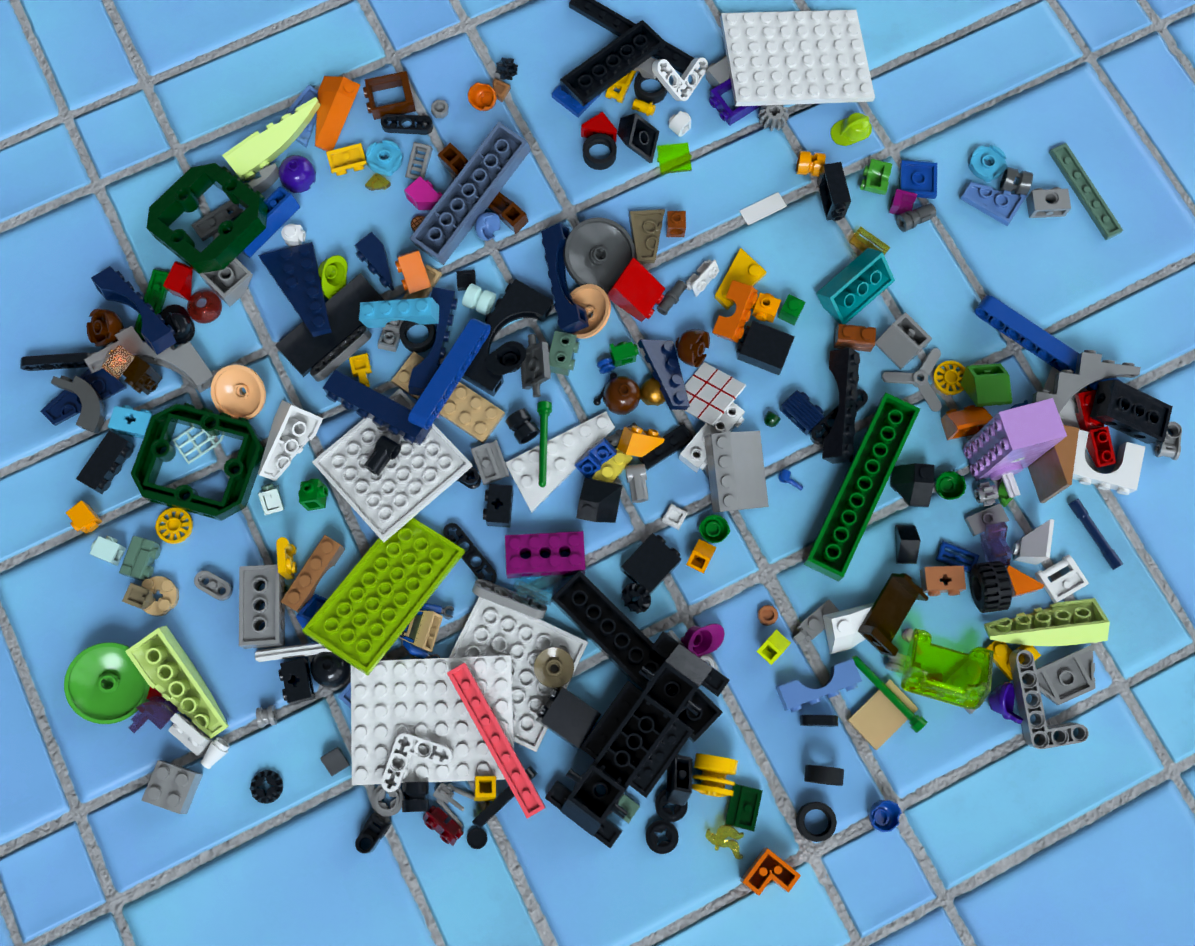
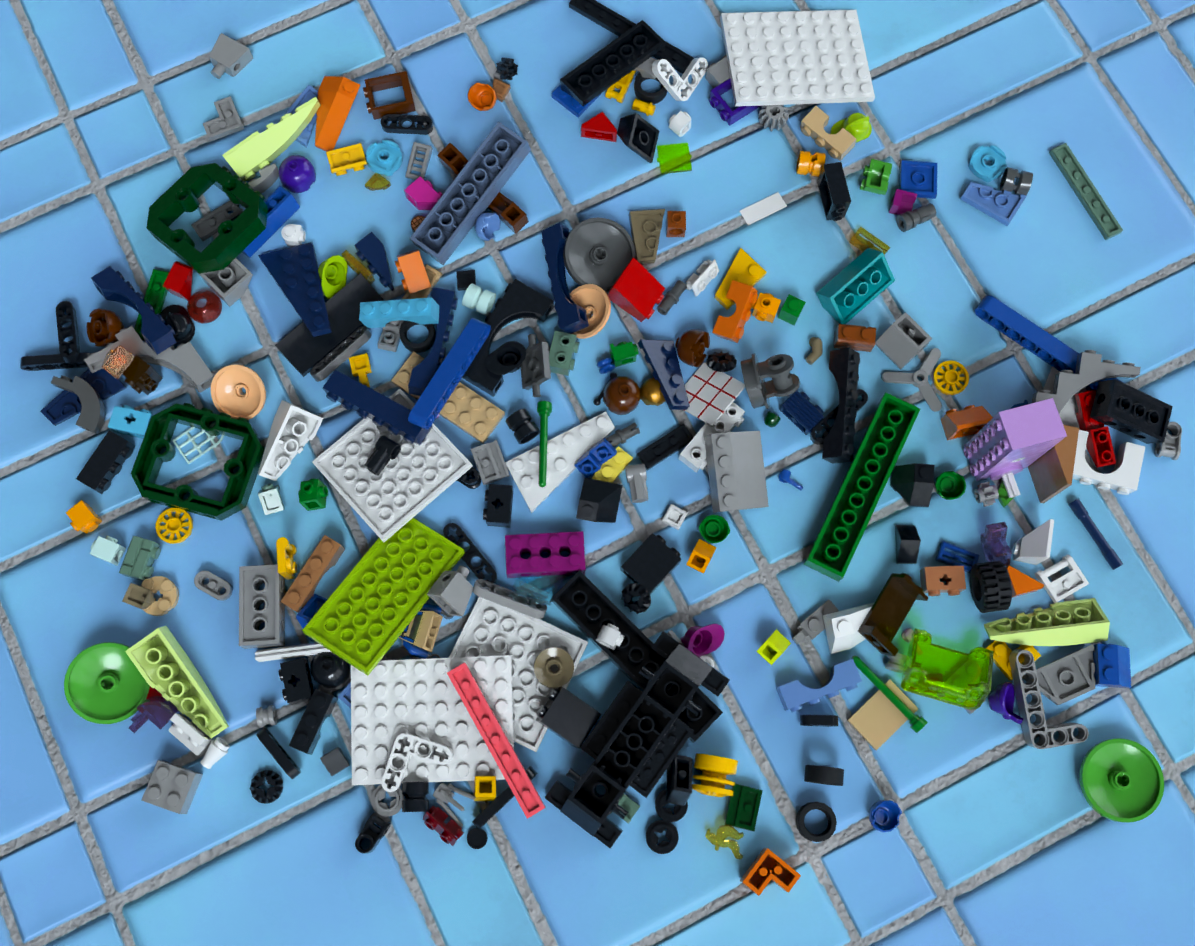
light grey tile [431,100,449,119] -> none
black tyre [583,133,617,170] -> none
light orange slope [617,426,665,457] -> none
black brick [736,321,795,375] -> none
nougat tile [758,605,778,626] -> none
bright green slope [961,363,1012,407] -> none
light grey plate [964,503,1009,536] -> none
light grey brick [1026,187,1071,218] -> none
none -> black beam [56,301,80,363]
none -> light grey plate [203,96,244,142]
none -> light grey torso [209,33,253,79]
none -> black beam [256,727,301,779]
none -> black arch [289,689,338,755]
none -> clear yellow tile [342,250,375,285]
none -> light grey torso [427,566,473,617]
none -> white plate [596,623,624,650]
none -> black gear [706,351,737,372]
none -> dark grey piece [741,353,800,409]
none -> tan arch [800,106,856,161]
none -> dark tan arm [805,337,823,365]
none -> bright green dish [1079,738,1164,822]
none -> blue slope [1093,644,1131,688]

